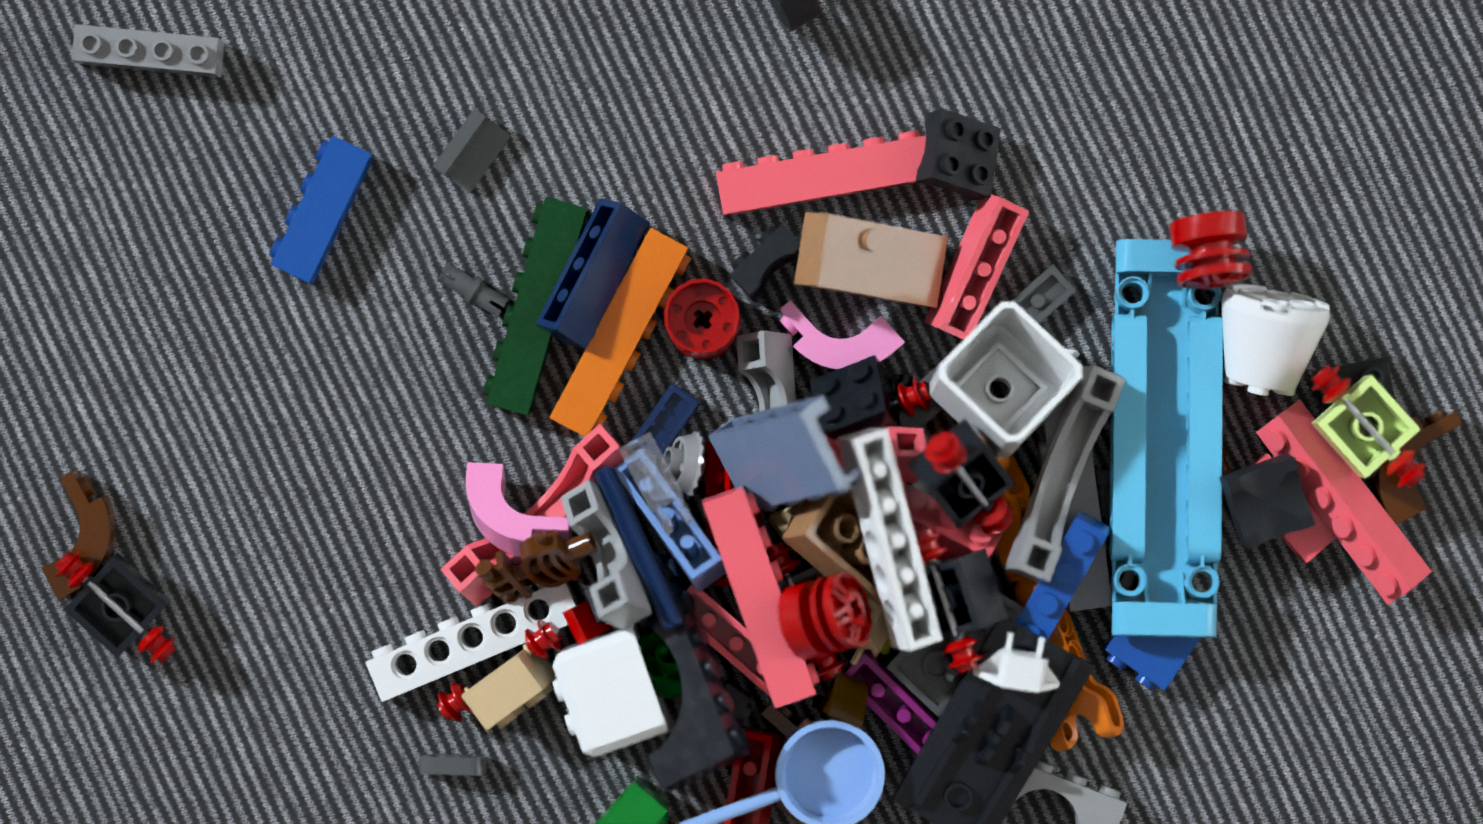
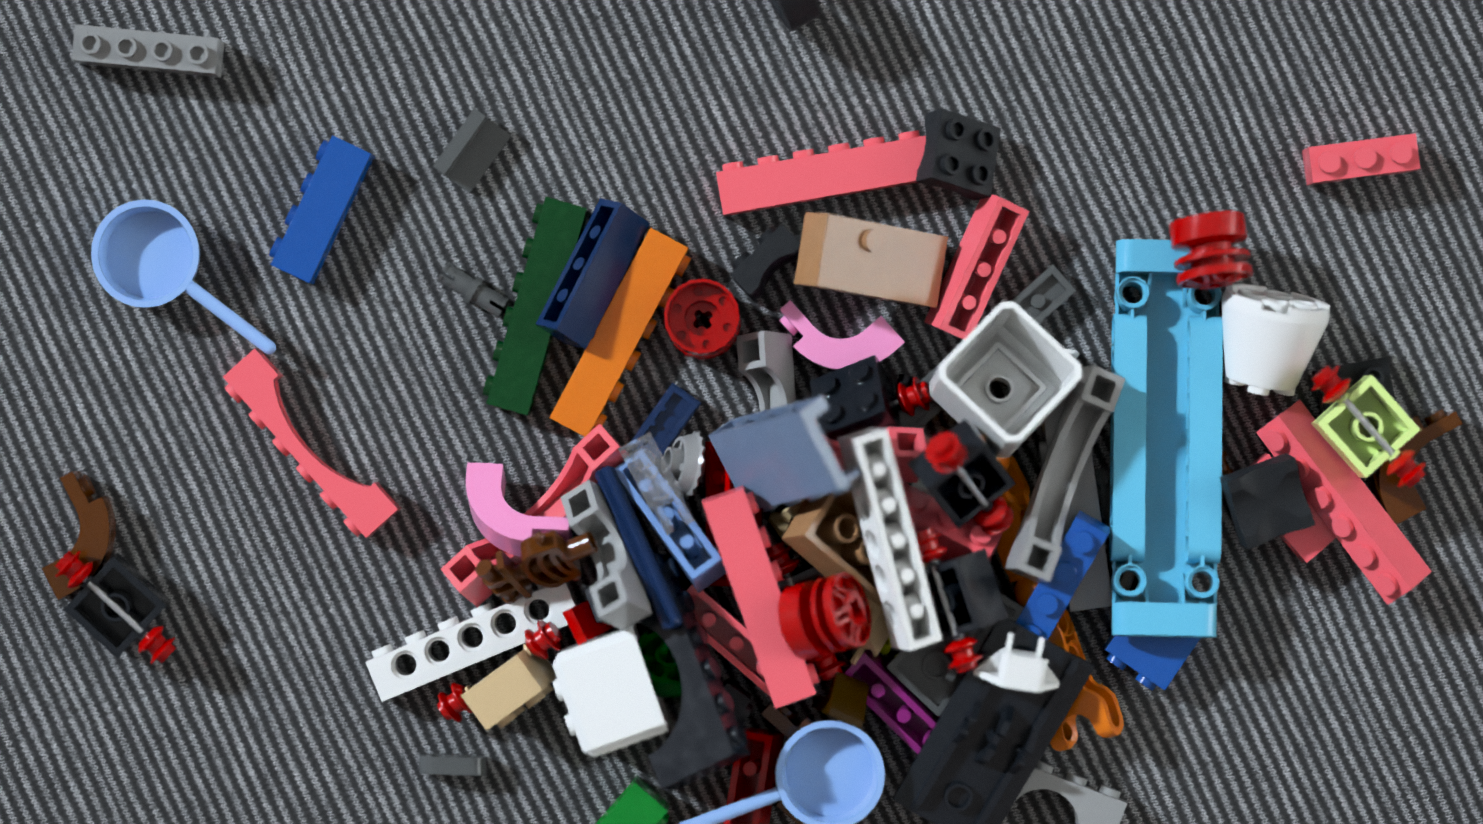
none -> light blue piece [91,200,276,355]
none -> coral arch [223,348,402,538]
none -> coral arch [1302,133,1421,186]

